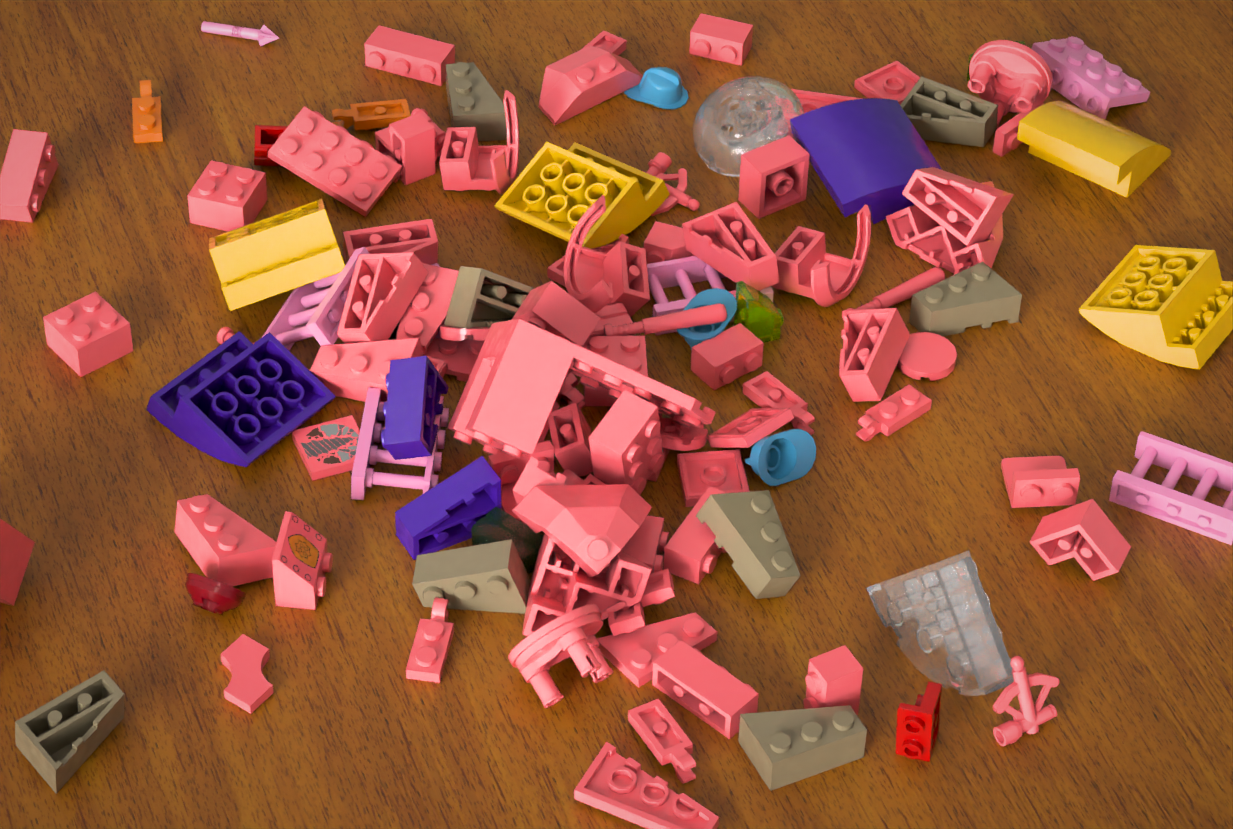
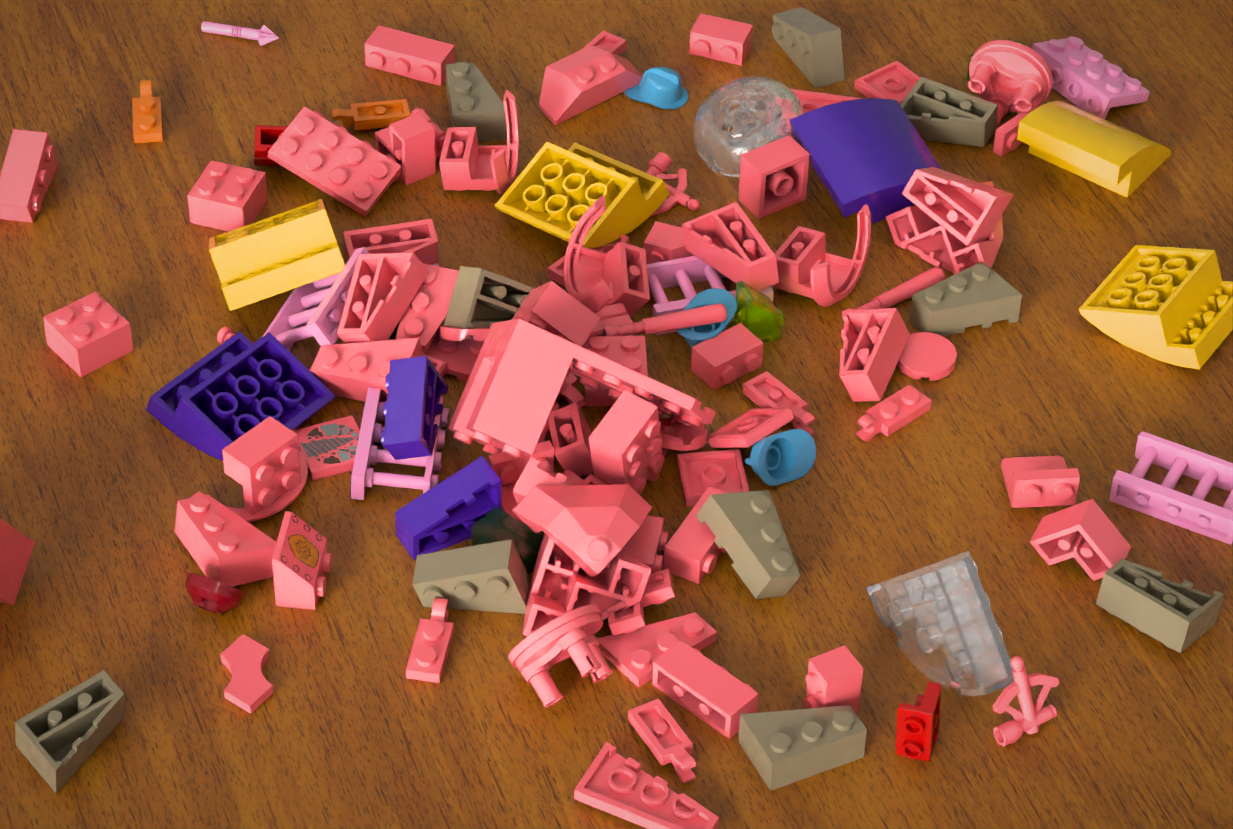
none -> coral piece [190,416,308,522]
none -> dark tan wedge [772,7,845,89]
none -> dark tan wedge [1096,559,1225,653]

